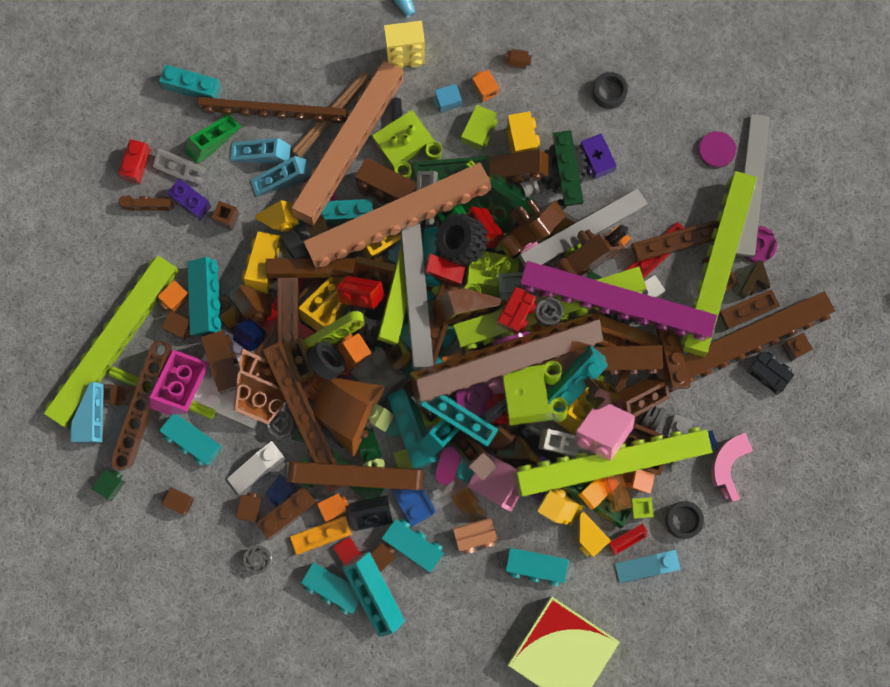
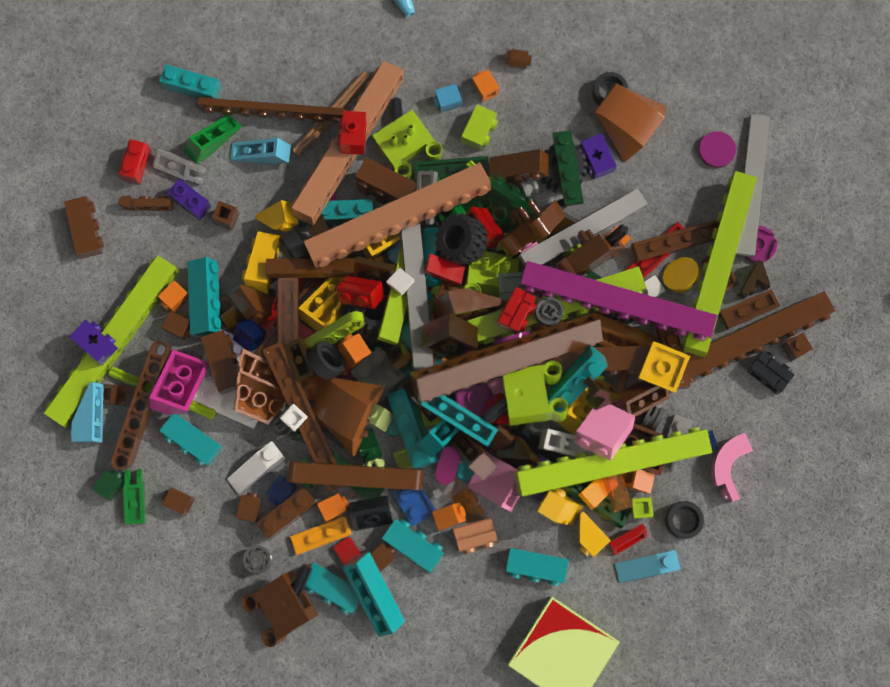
medium azure slope [251,156,311,197] -> none
light yellow brick [384,21,425,69] -> none
yellow brick [506,111,540,154] -> none
none -> reddish brown brick [64,196,104,259]
none -> dark purple brick [69,319,118,365]
none -> green hinge [123,469,146,525]
none -> reddish brown piece [242,564,318,647]
none -> white tile [280,404,307,431]
none -> red brick [337,111,367,155]
none -> white tile [387,268,415,295]
none -> dark brown slope [421,313,478,360]
none -> orange brick [432,502,467,531]
none -> dark orange wedge [594,84,666,163]
none -> yellow plate [638,341,690,393]
none -> yellow tile [663,257,701,293]

